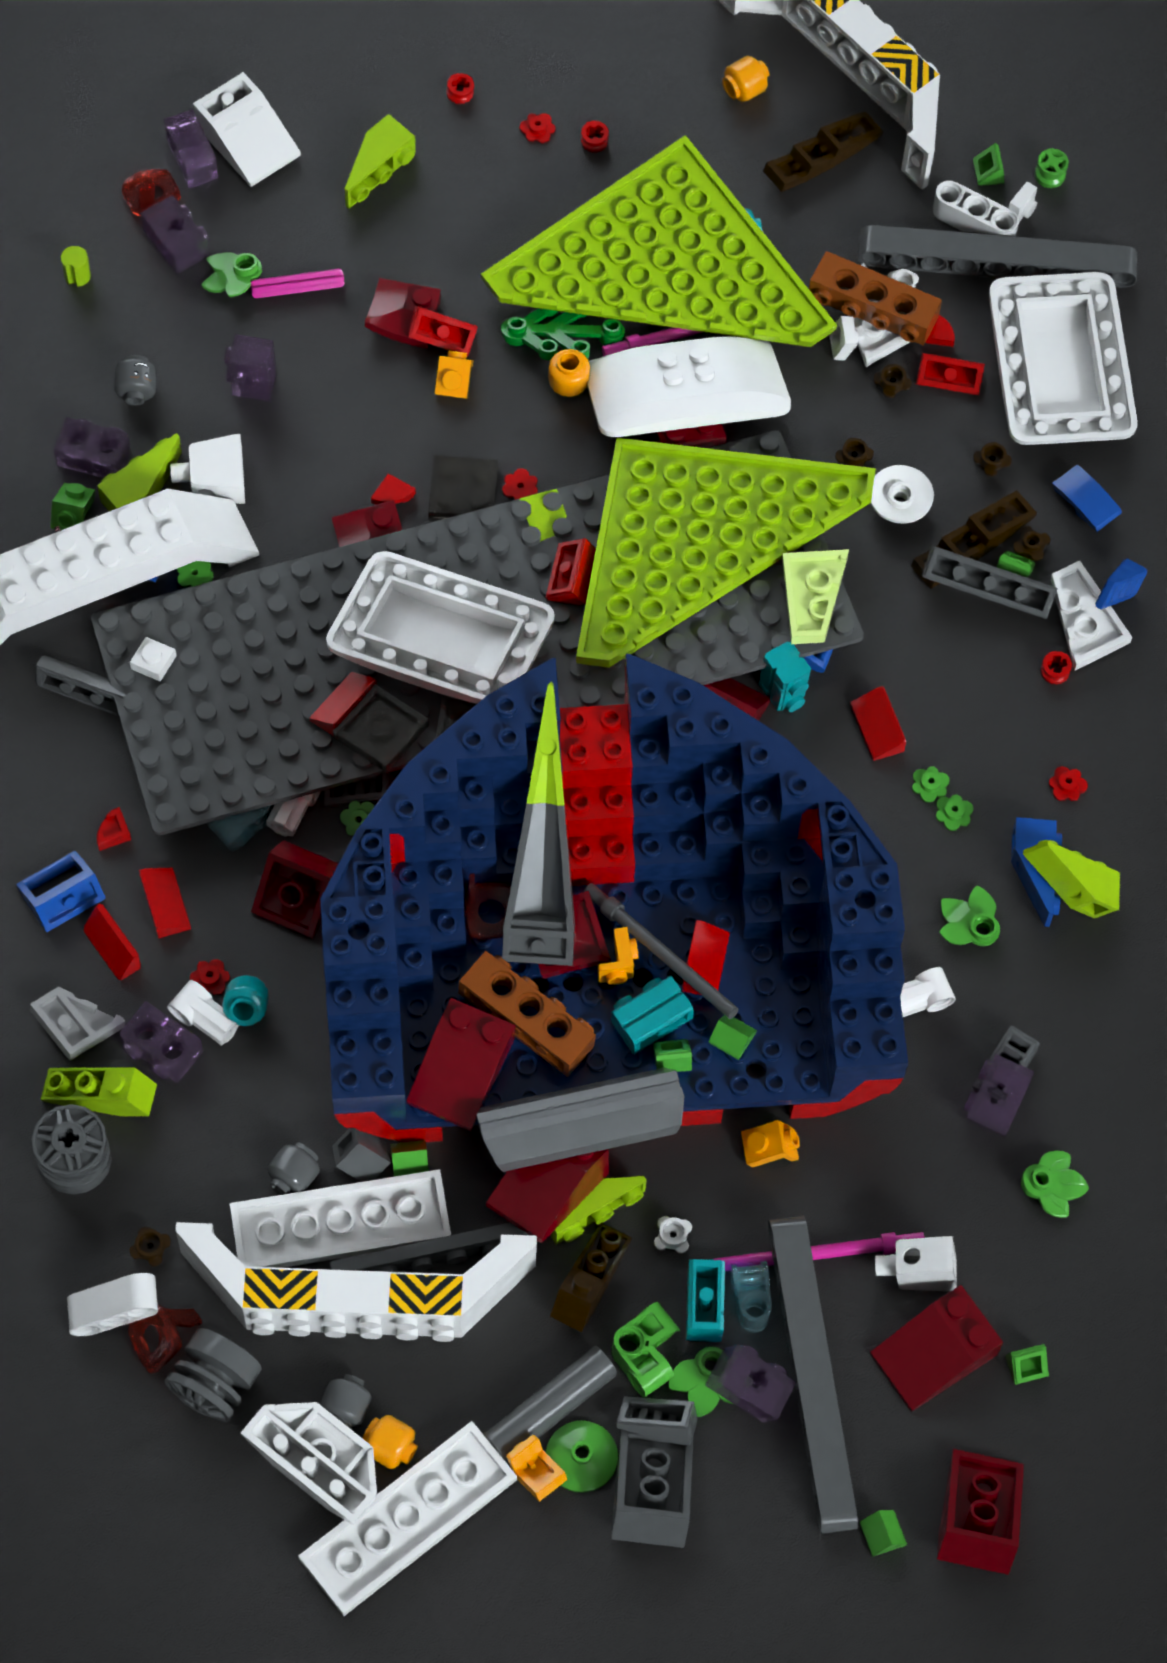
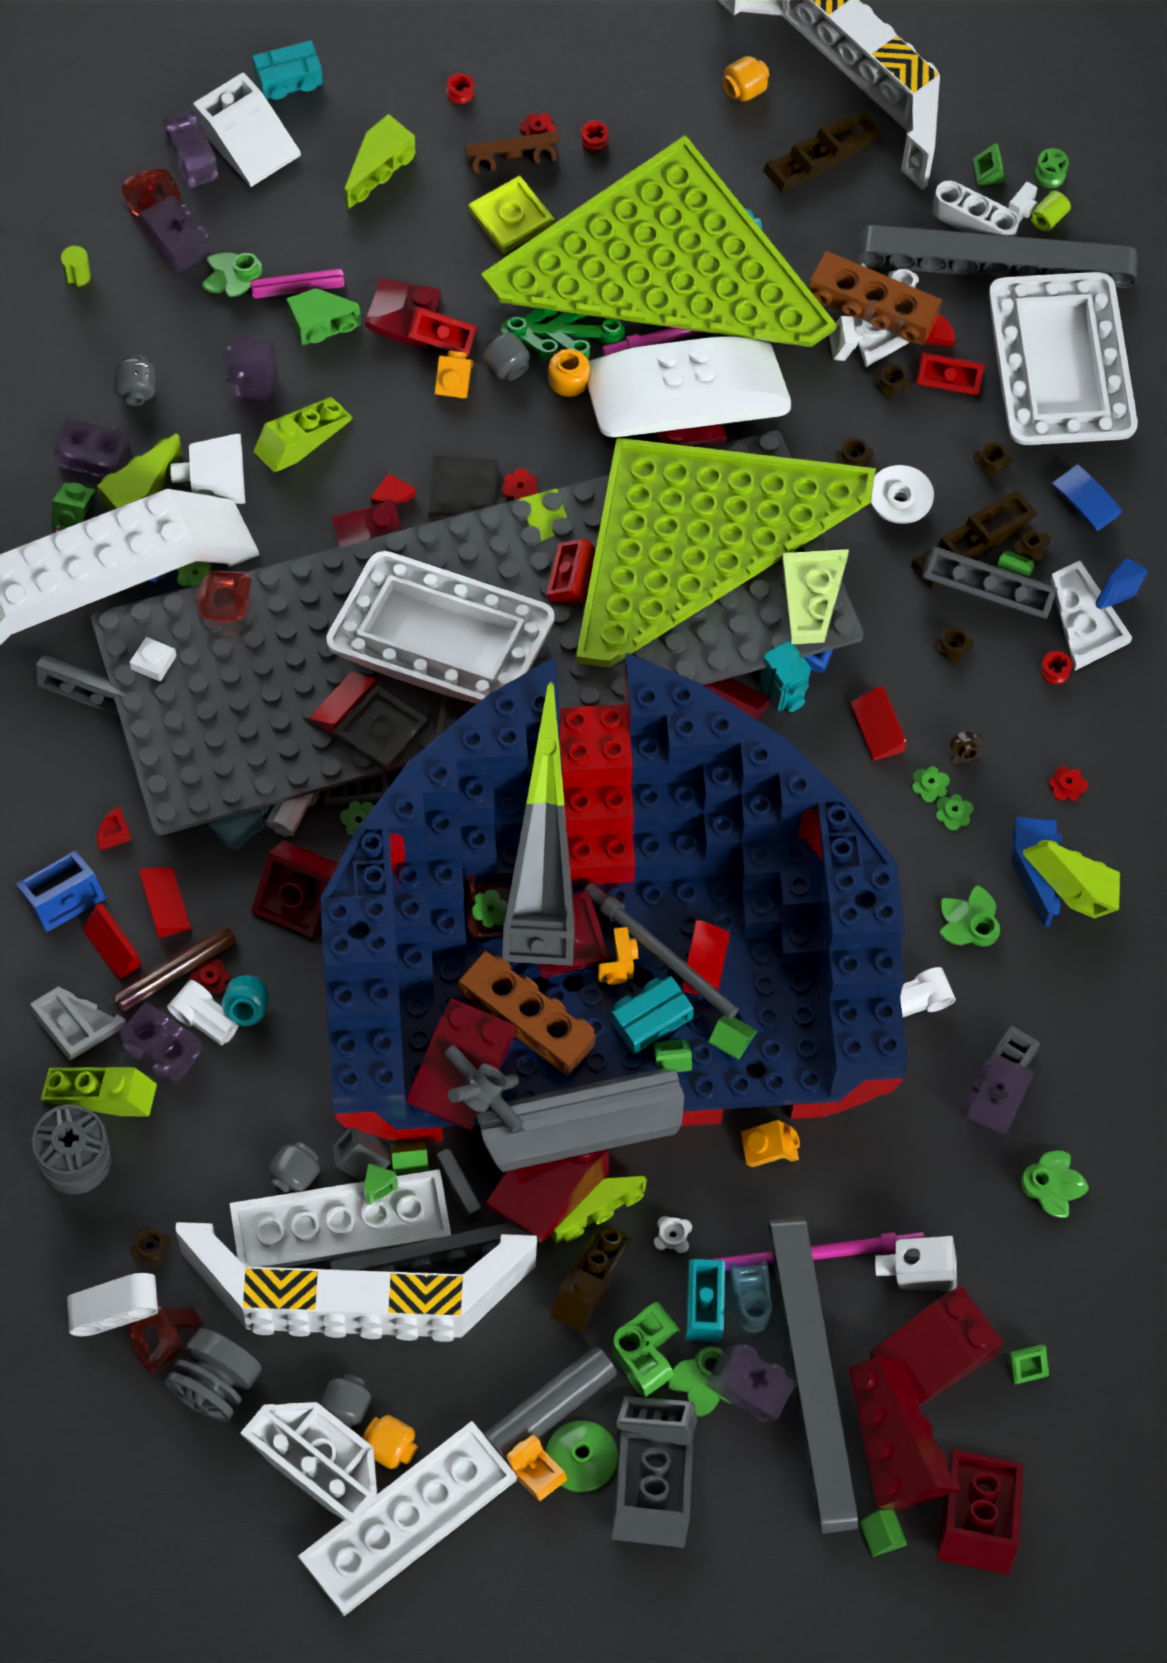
none -> reddish brown axle [113,926,236,1011]
none -> clear red piece [198,571,251,622]
none -> teal brick [252,40,323,99]
none -> lime slope [253,397,352,472]
none -> bright green slope [287,288,361,346]
none -> bright green slope [364,1163,398,1205]
none -> dark grey tile [437,1149,481,1225]
none -> dark grey bar [444,1045,524,1132]
none -> reddish brown plate [463,131,560,174]
none -> neon yellow tile [468,176,555,254]
none -> bright green plant [471,889,508,928]
none -> dark grey head [483,332,530,381]
none -> dark red wedge [848,1356,961,1511]
none -> dark brown plate [934,626,974,663]
none -> dark brown plate [950,731,983,764]
none -> lime piece [1030,191,1071,232]

